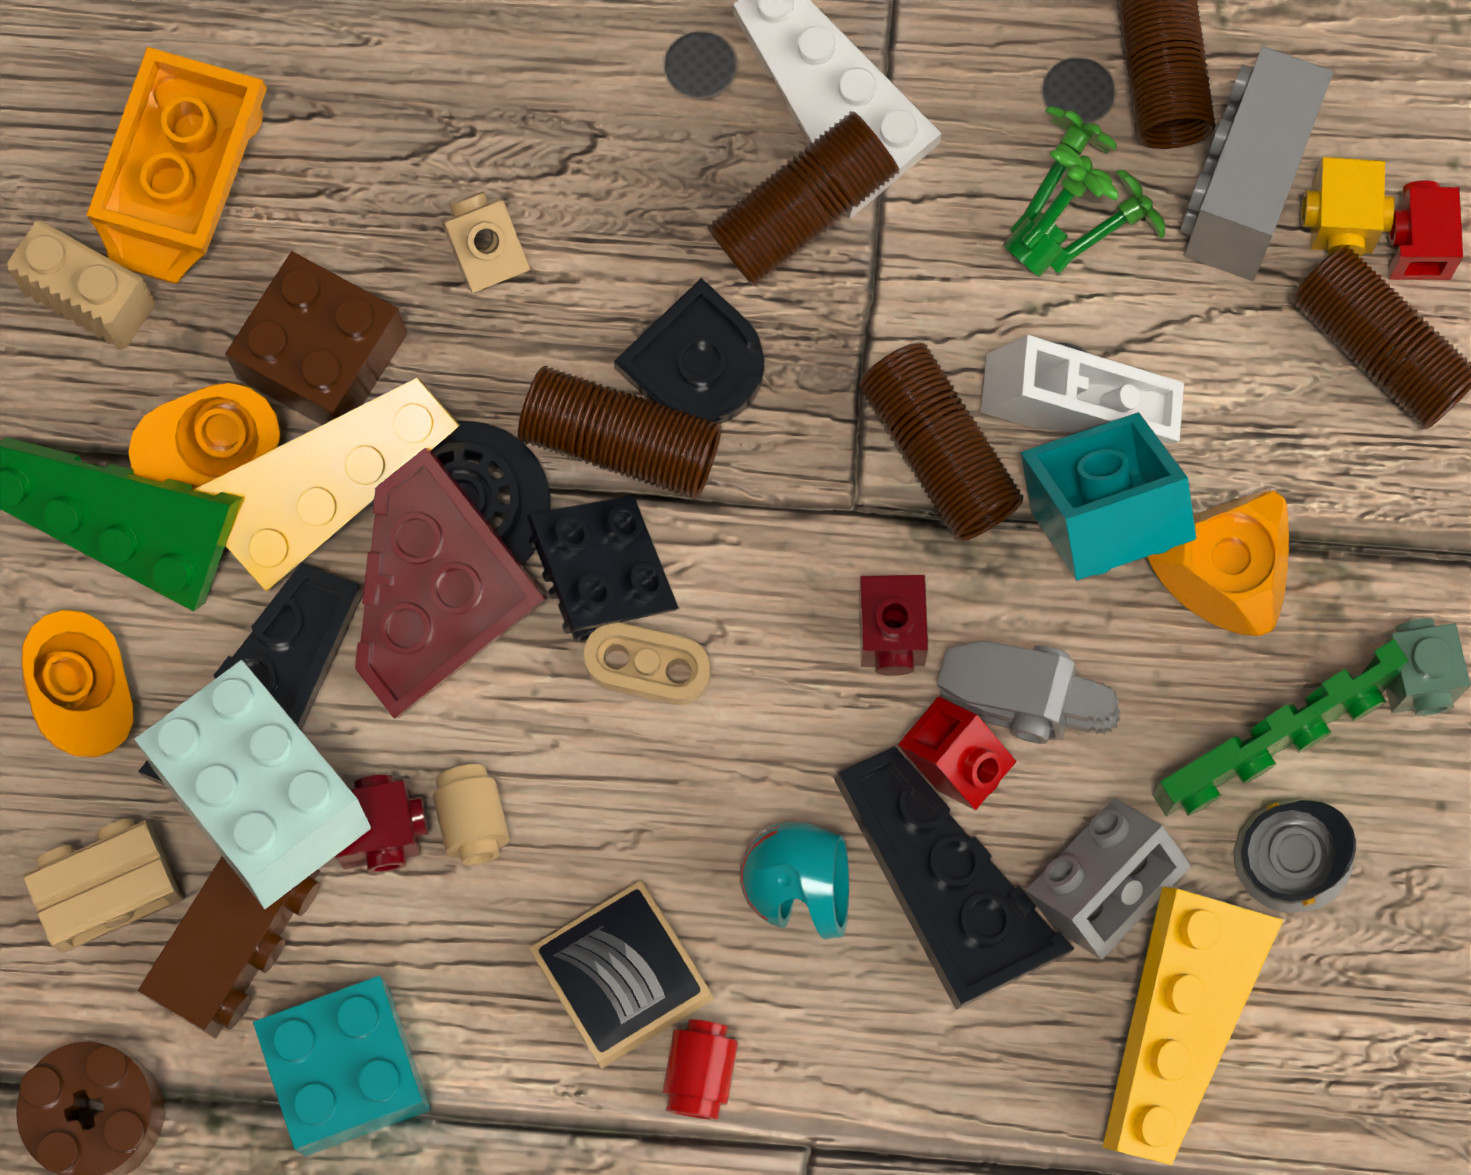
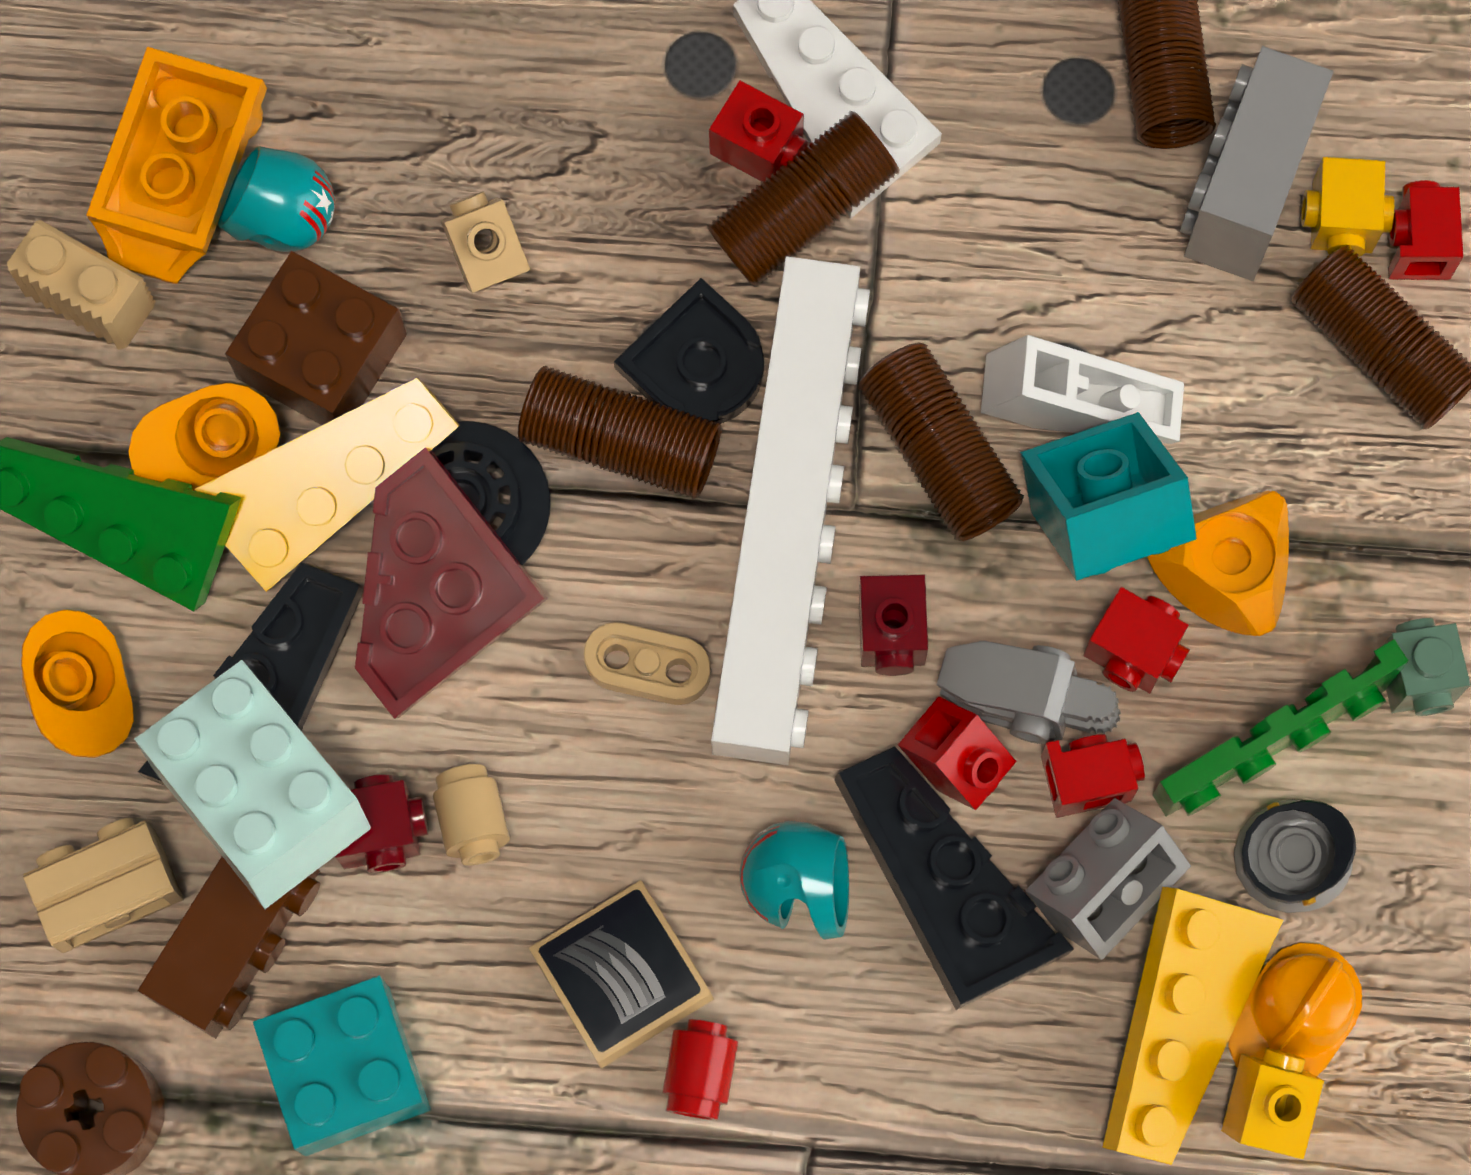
black hinge [527,495,679,642] -> none
plant [1003,106,1165,278] -> none
none -> teal helmet [218,146,335,252]
none -> red brick [709,80,808,181]
none -> white brick [711,256,870,766]
none -> red brick [1041,734,1145,818]
none -> red brick [1083,587,1190,694]
none -> yellow brick [1221,1048,1324,1160]
none -> light orange piece [1228,943,1362,1076]

